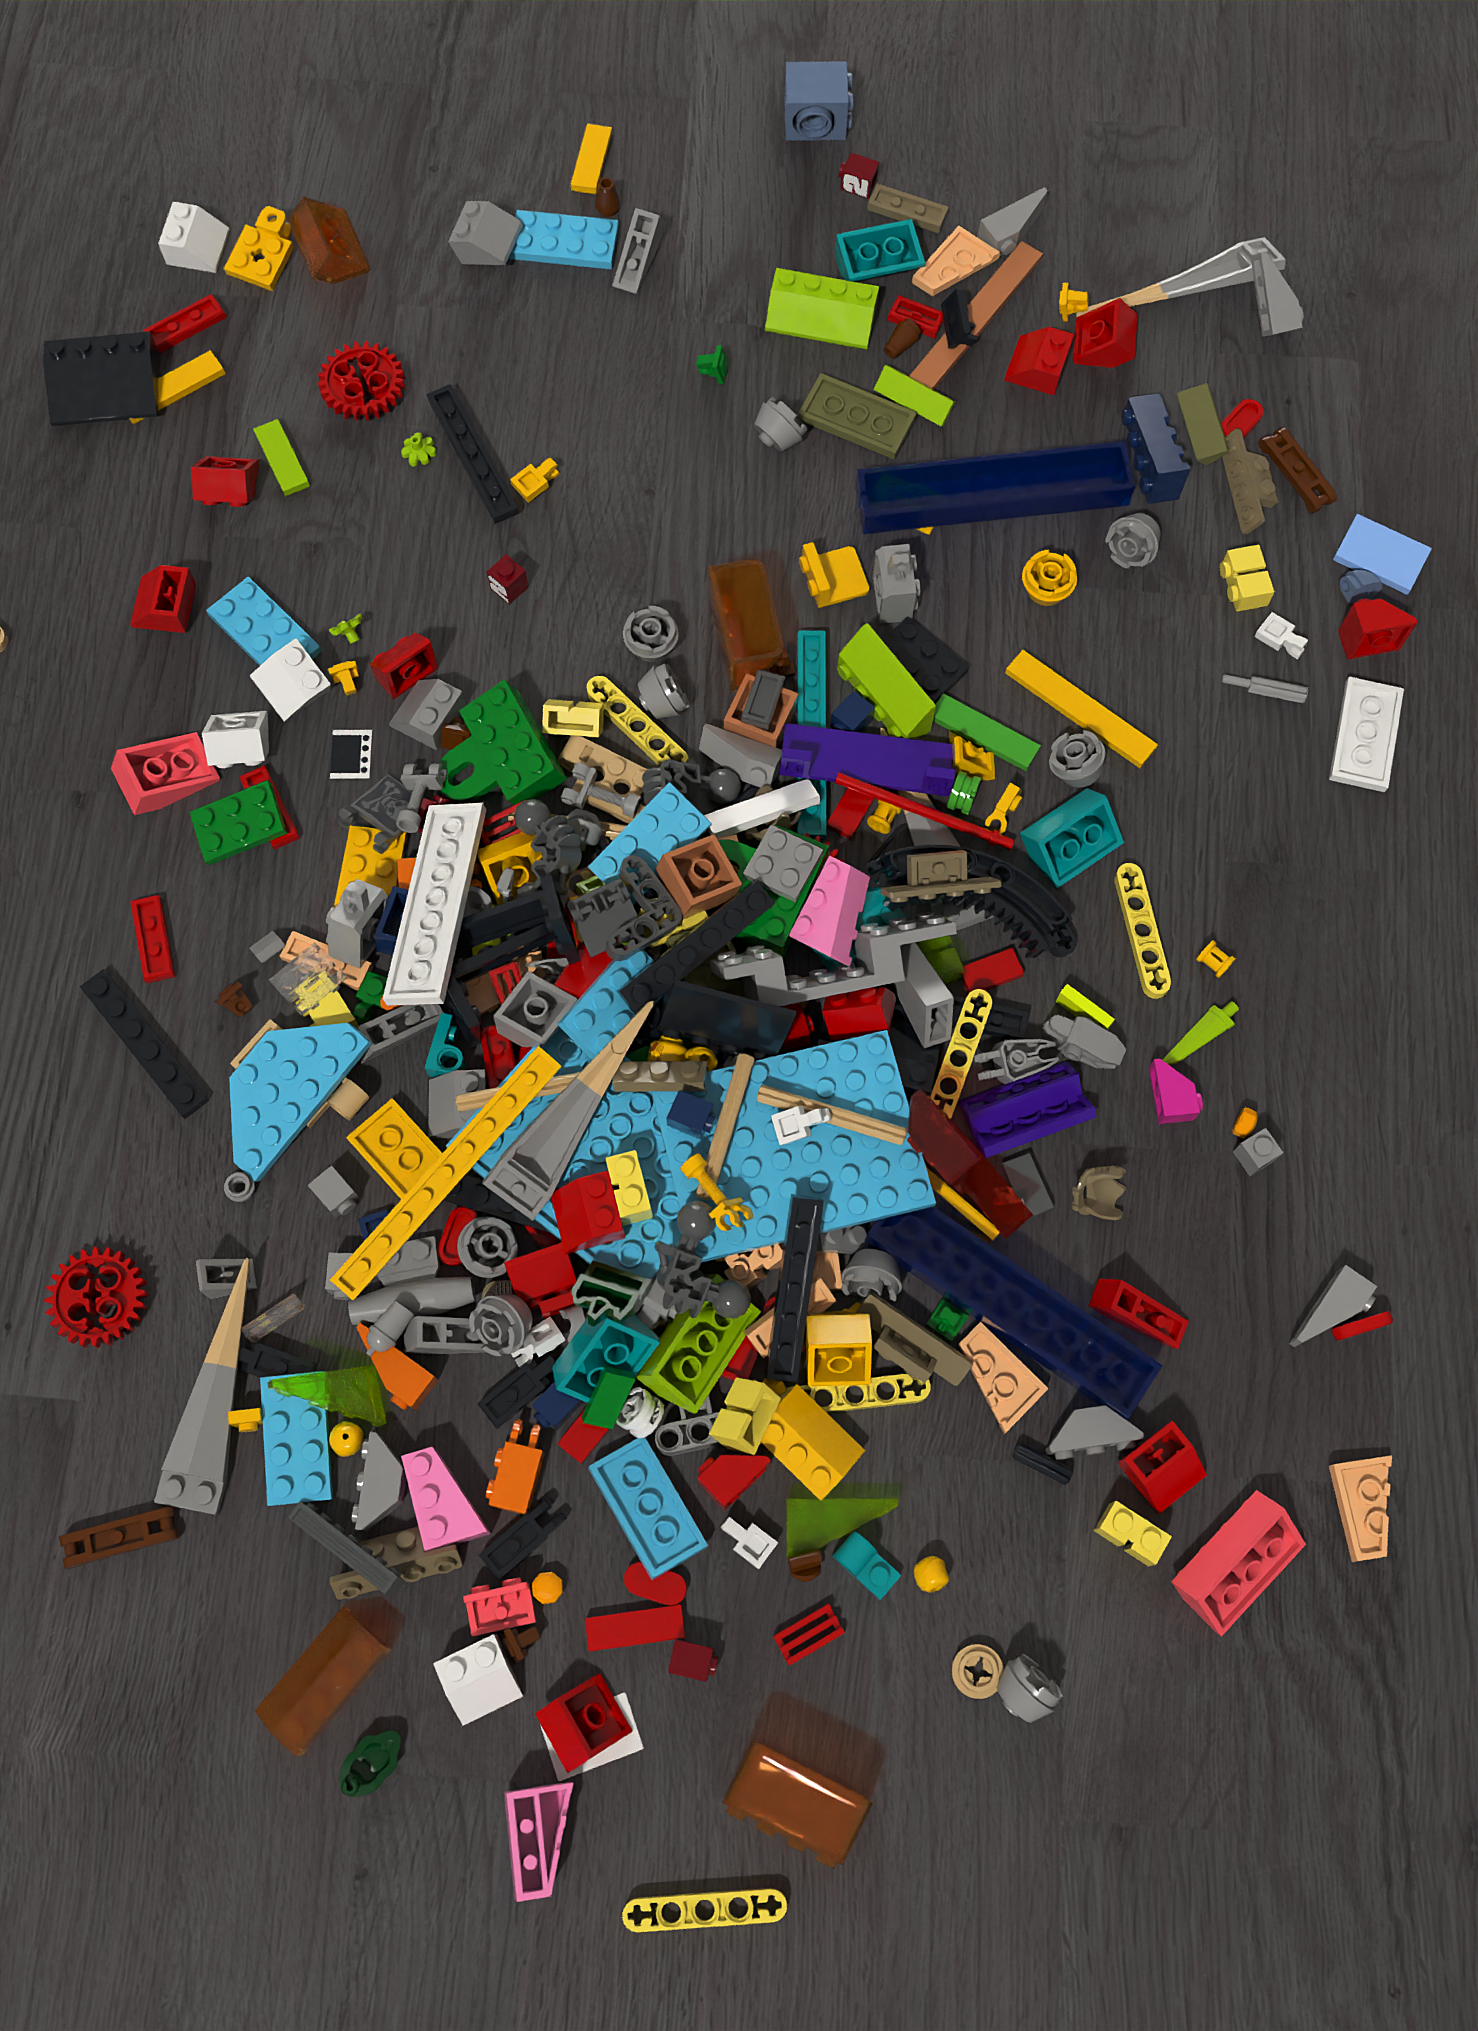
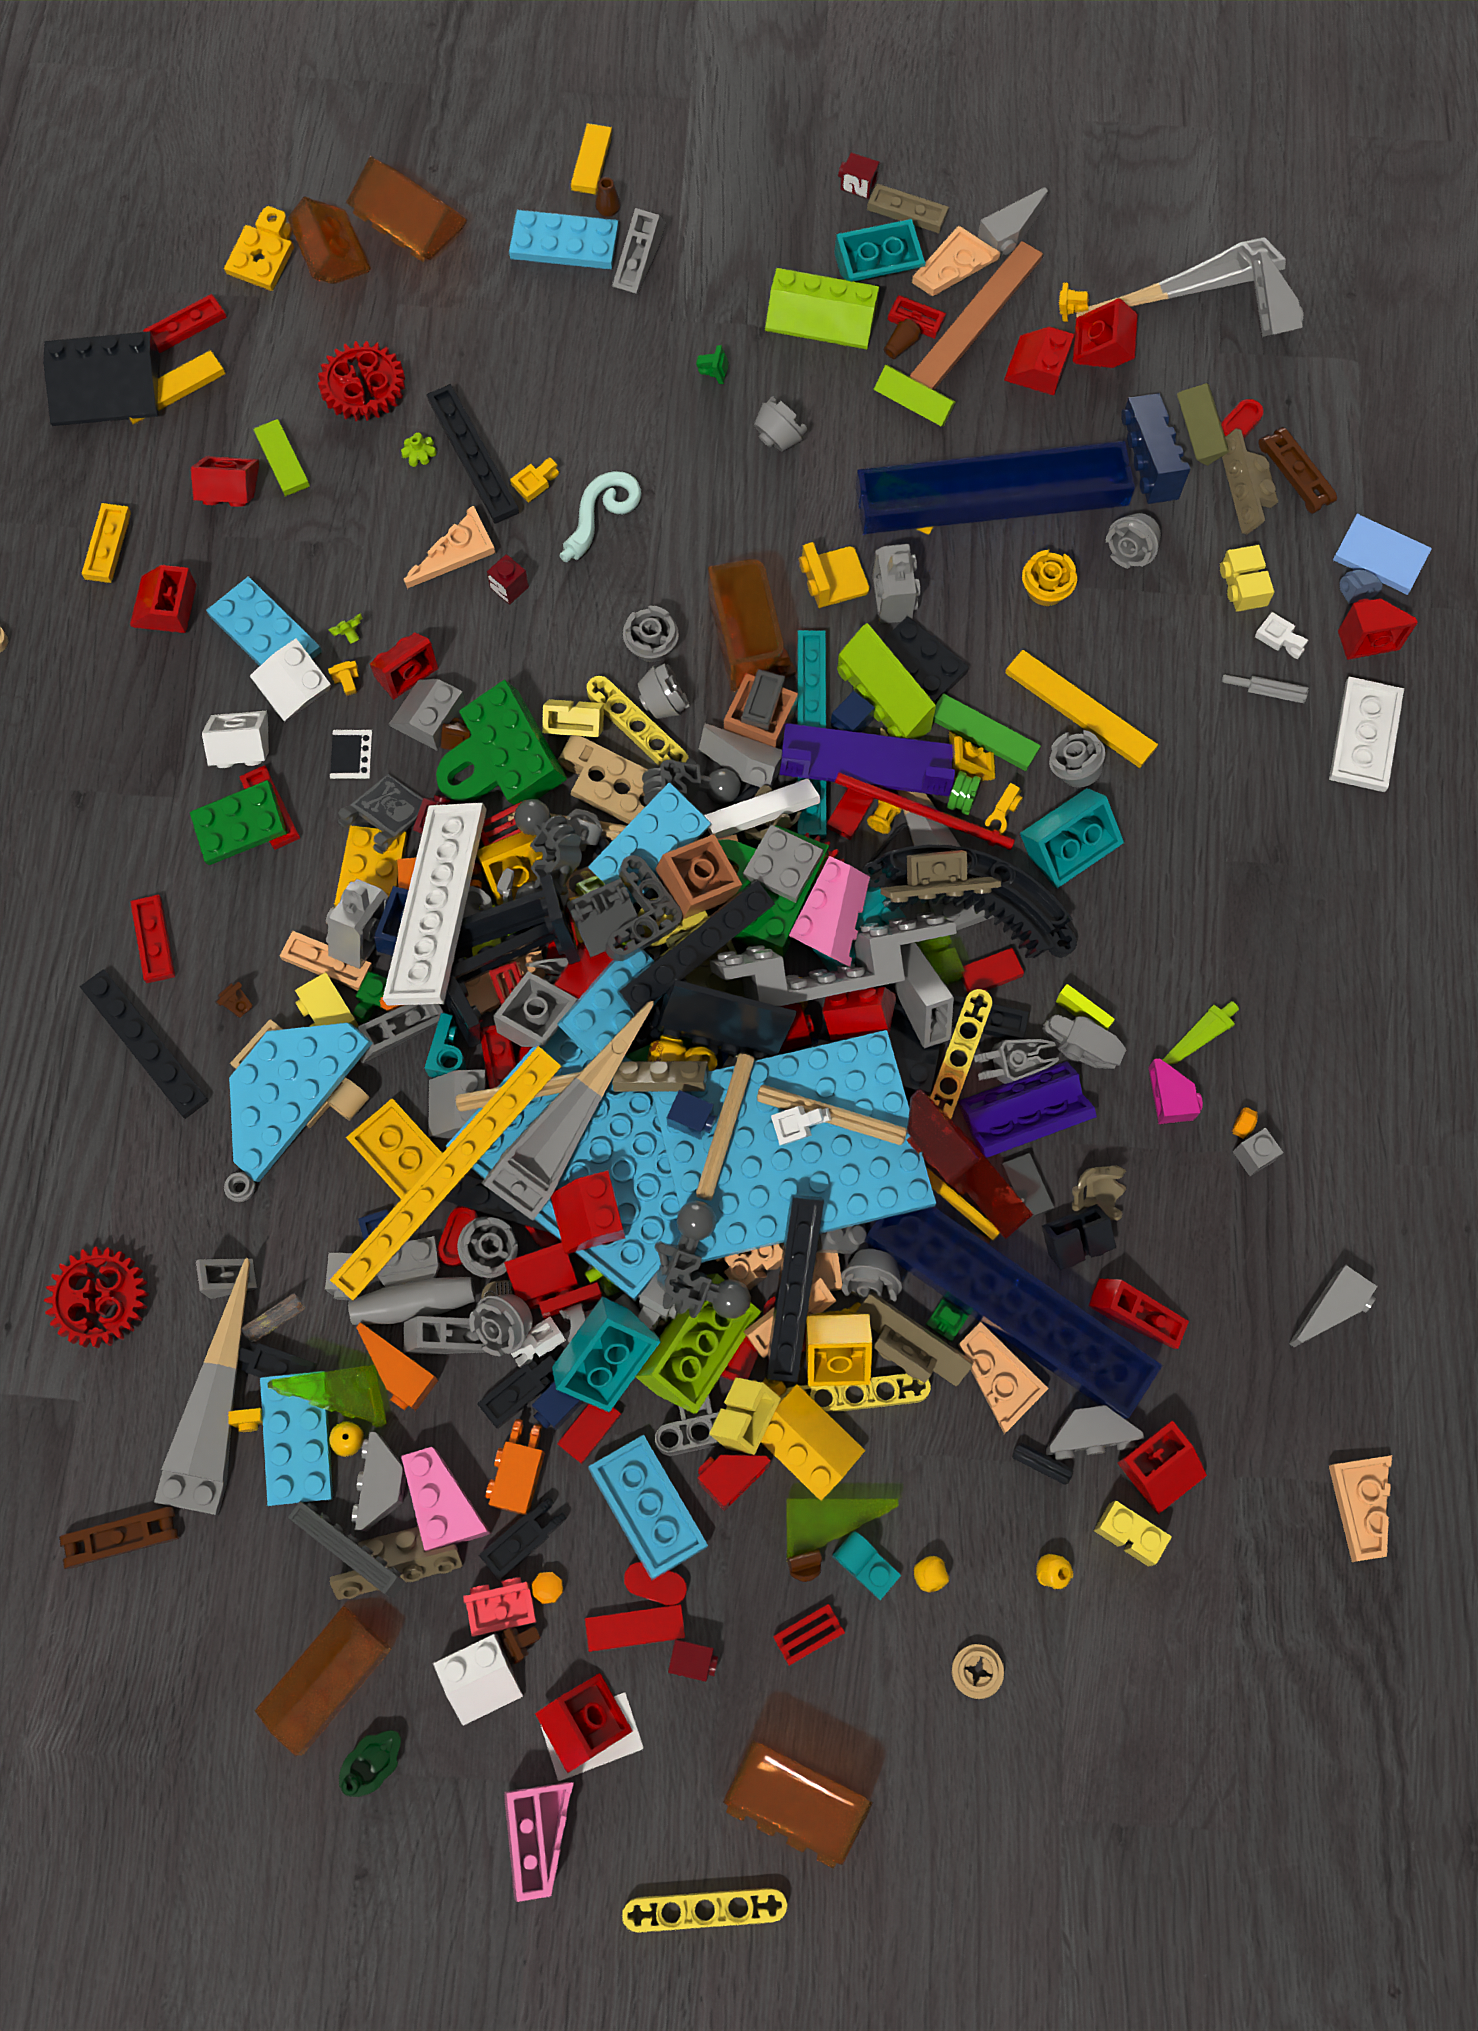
coral slope [111,732,220,816] -> none
white slope [158,202,230,273] -> none
light grey tile [249,931,285,963] -> none
clear plate [269,942,348,1016] -> none
light grey brick [308,1165,360,1218] -> none
light grey piece [366,1300,414,1357] -> none
light grey bar [396,763,447,833] -> none
light grey slope [448,201,523,265] -> none
light grey bar [560,763,642,818] -> none
dark green plate [571,1261,651,1327] -> none
green tile [582,1366,635,1429] -> none
light yellow piece [605,1150,653,1226] -> none
white wheel [616,1387,664,1439] -> none
yellow bar [680,1153,753,1231] -> none
white plate [720,1517,778,1569] -> none
sand blue brick [784,62,853,140] -> none
olive plate [798,373,917,460] -> none
black plate [941,288,978,349] -> none
light grey cone [997,1654,1063,1723] -> none
light yellow beam [1115,863,1171,999] -> none
coral slope [1171,1490,1306,1637] -> none
yellow bush [1196,940,1236,978] -> none
red tile [1331,1311,1393,1341] -> none
none -> yellow plate [82,503,131,583]
none -> clear orange windscreen [346,155,468,262]
none -> light nougat wing [404,506,495,589]
none -> light aqua plant [560,471,641,563]
none -> yellow piece [1036,1554,1073,1589]
none -> black piece [1042,1204,1116,1270]

